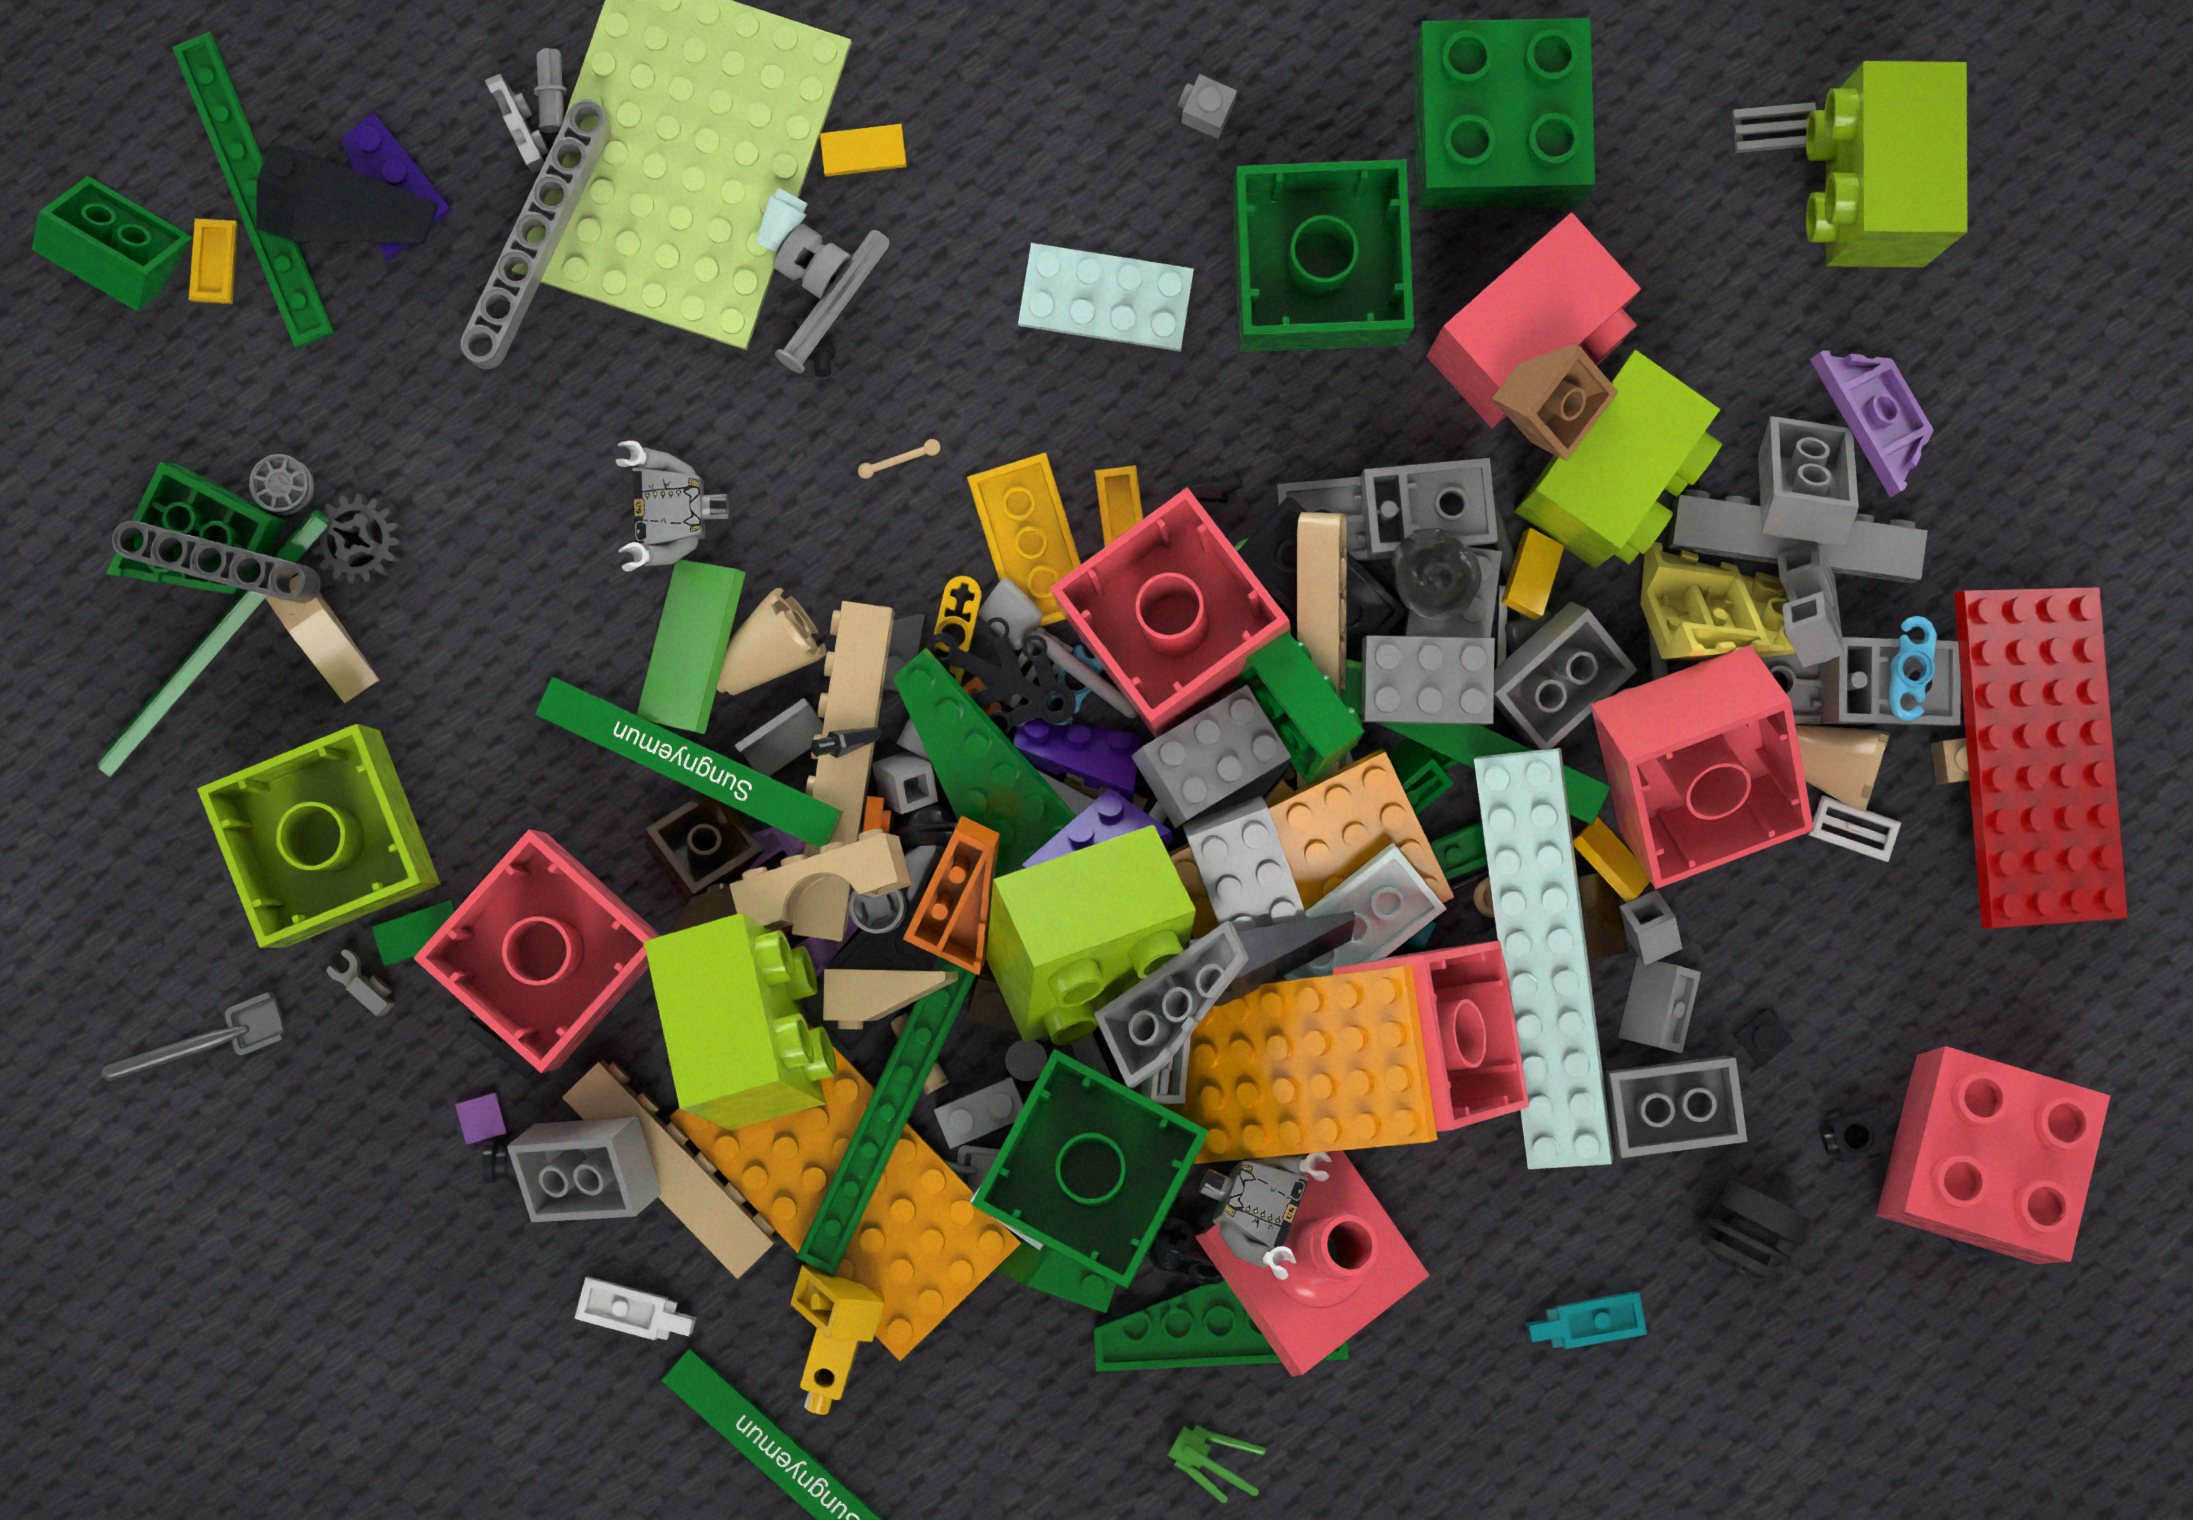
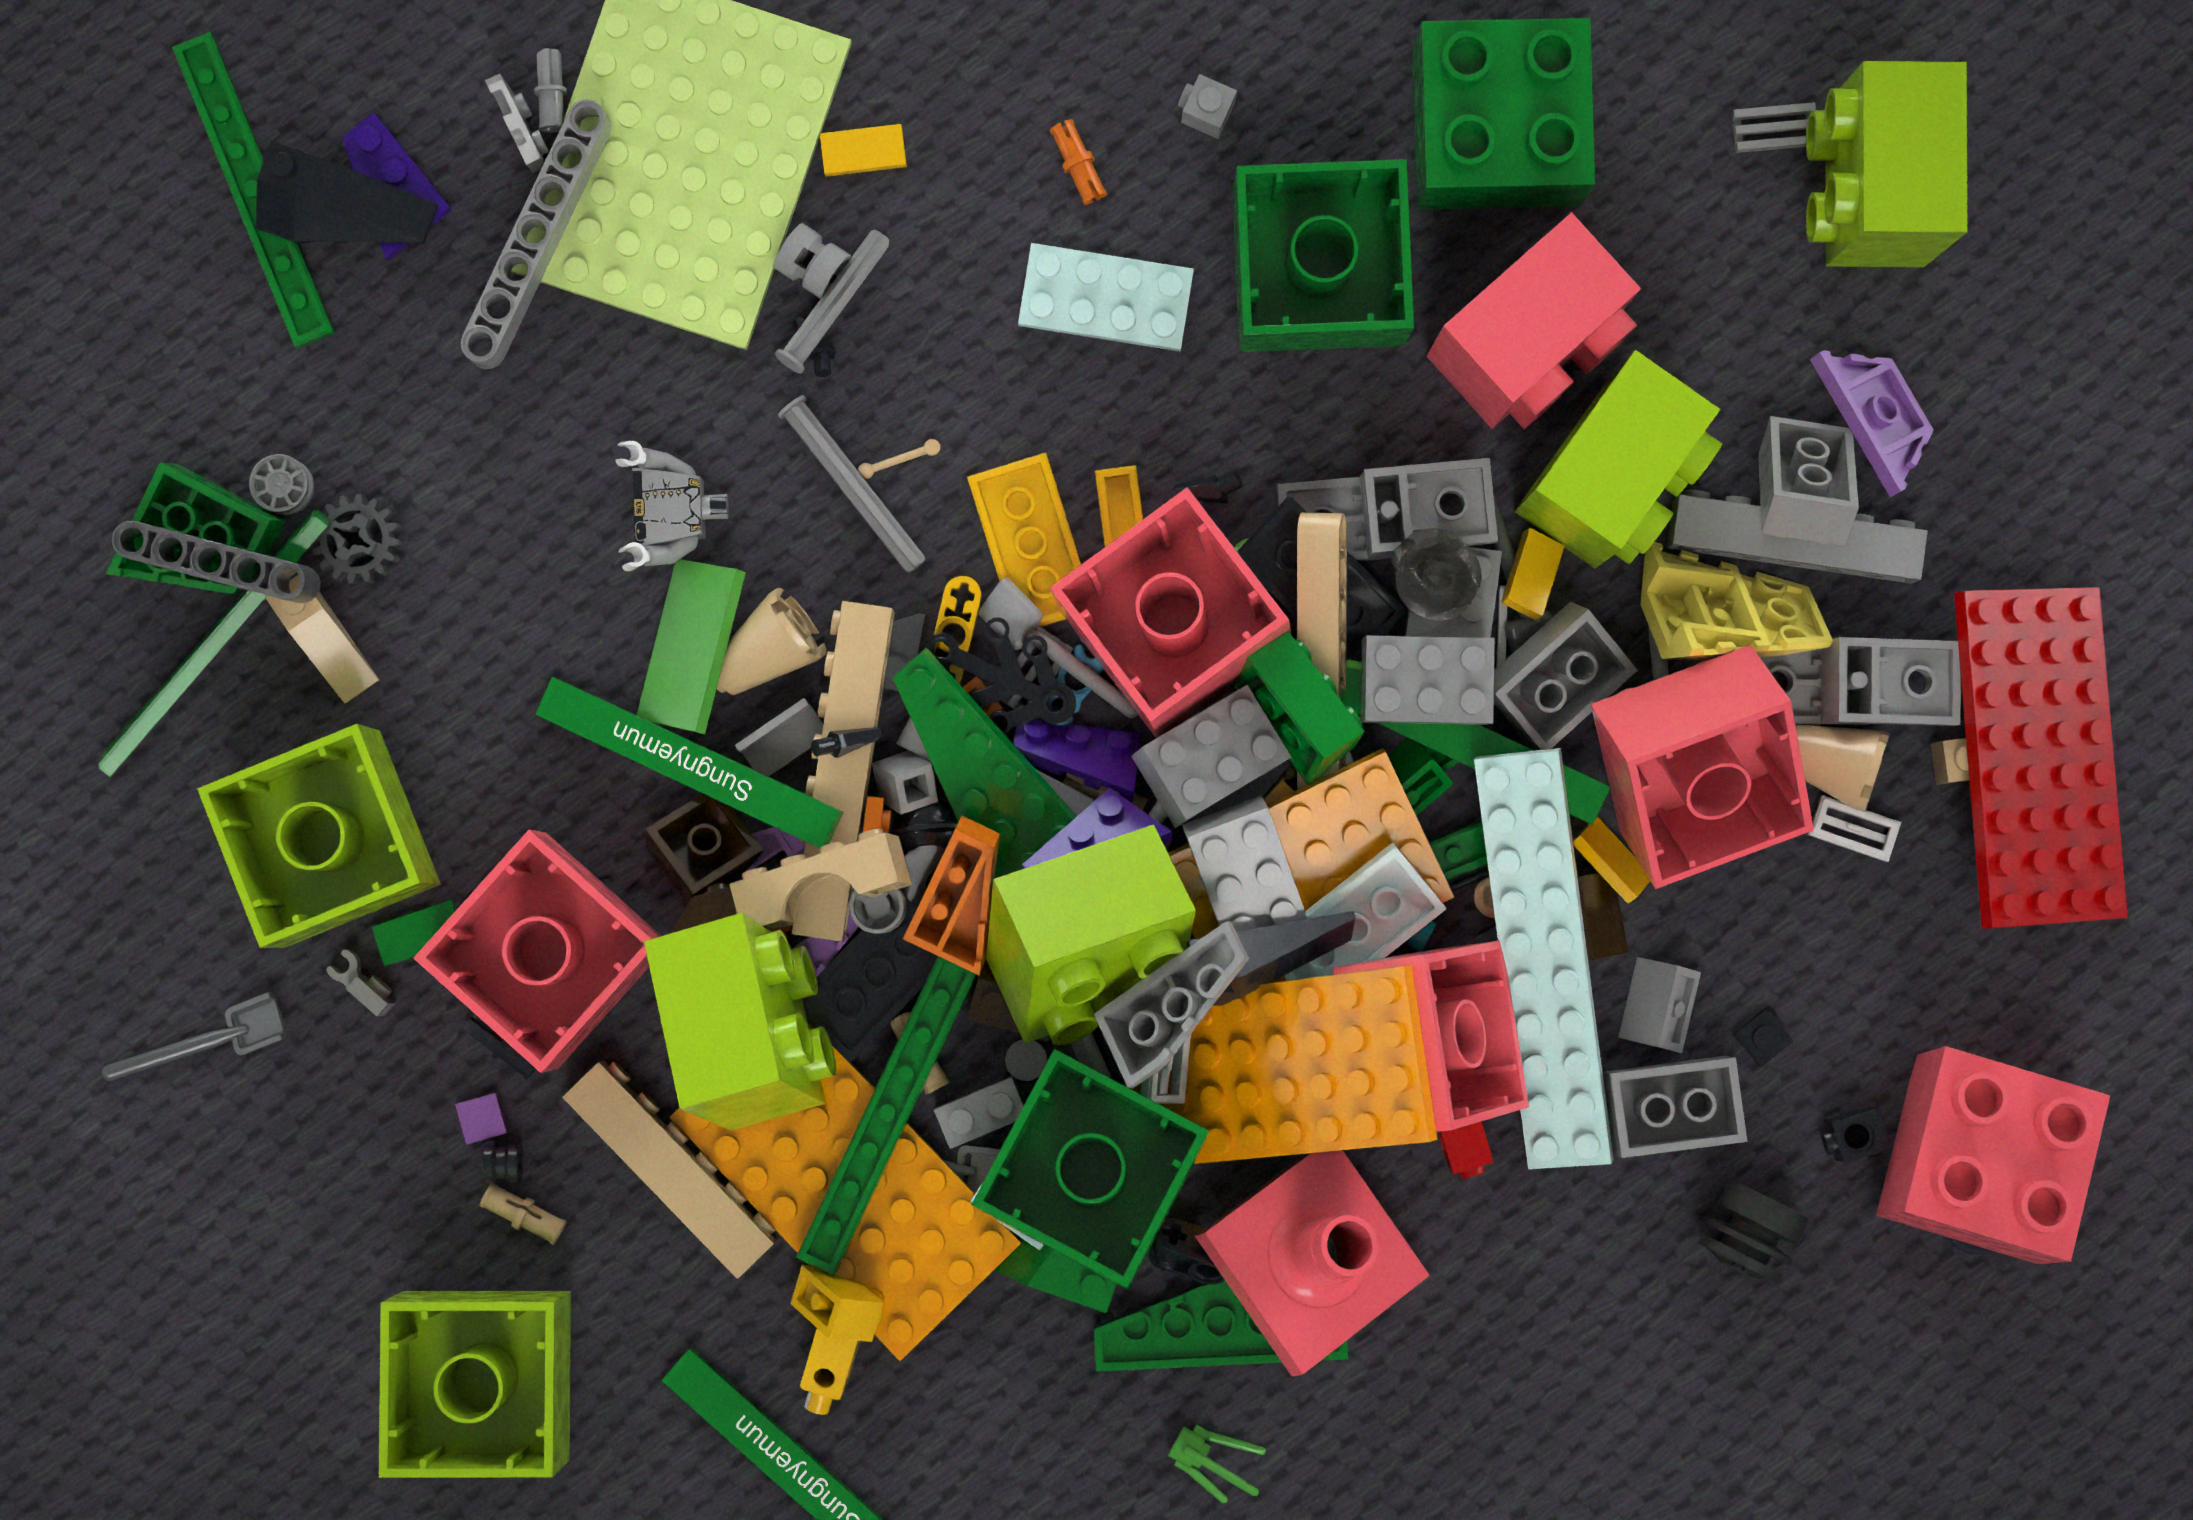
green slope [32,176,193,312] -> none
yellow tile [189,218,239,304] -> none
light grey brick [507,1116,661,1222] -> none
white hinge [575,1276,696,1340] -> none
light aqua cone [755,188,807,253] -> none
tan slope [823,969,958,1029] -> none
light grey torso [1199,1152,1332,1280] -> none
medium nougat slope [1492,344,1618,461] -> none
teal hinge [1525,1291,1647,1349] -> none
light grey brick [1619,890,1683,966] -> none
light grey arch [1777,541,1844,668] -> none
medium azure piece [1888,616,1937,722] -> none
none -> lime brick [379,1291,571,1478]
none -> tan pin [479,1183,567,1245]
none -> light grey axle [778,395,925,572]
none -> orange pin [1049,119,1107,205]
none -> red brick [1438,1121,1494,1179]

